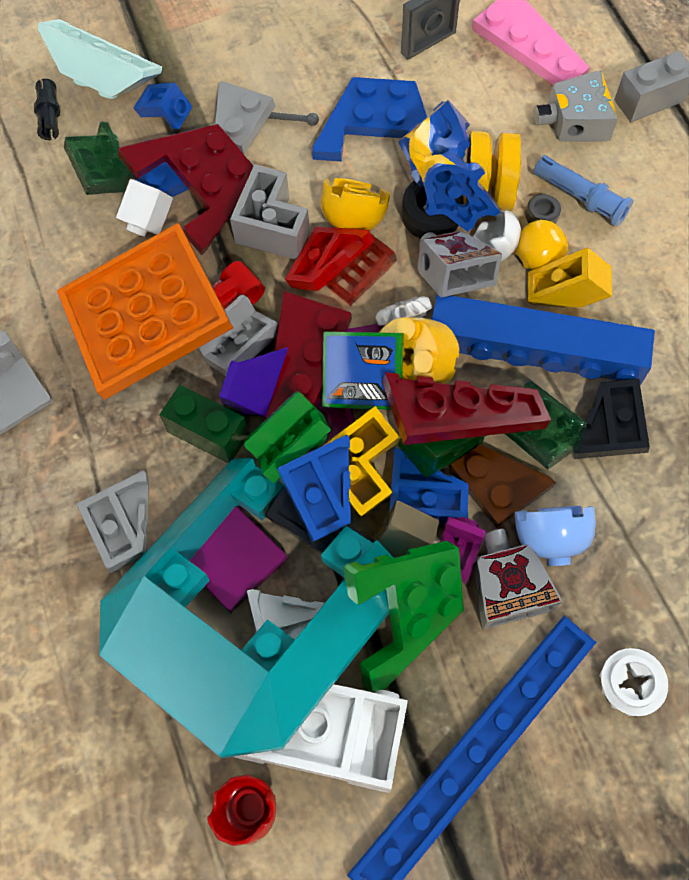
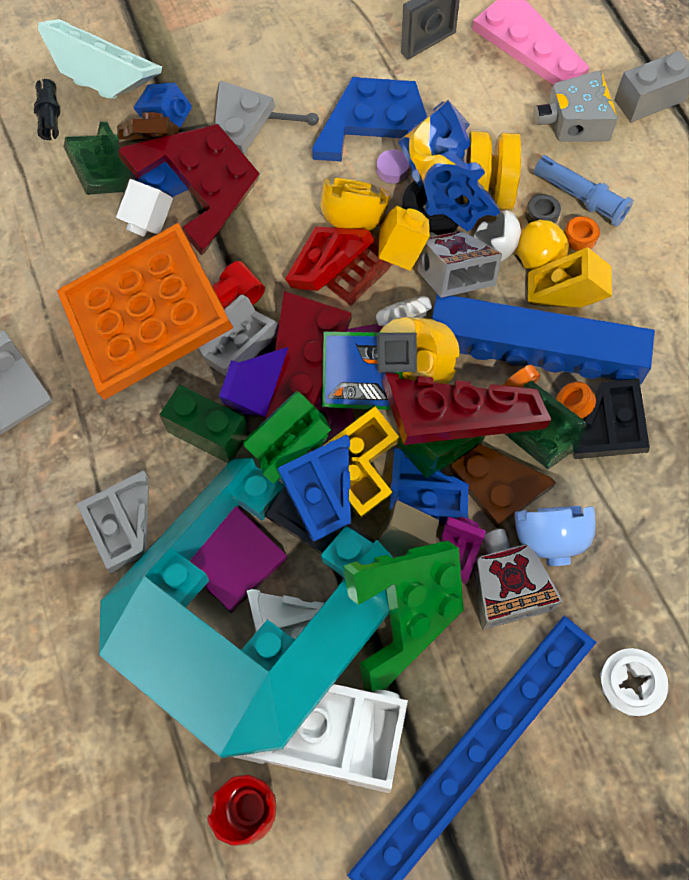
light grey brick [230,164,310,260] -> none
none -> reddish brown wing [117,112,179,140]
none -> lavender tile [377,150,410,184]
none -> dark grey tile [377,333,417,373]
none -> yellow slope [378,206,430,271]
none -> orange tile [503,364,541,388]
none -> orange tile [556,382,596,420]
none -> orange tile [564,216,600,251]

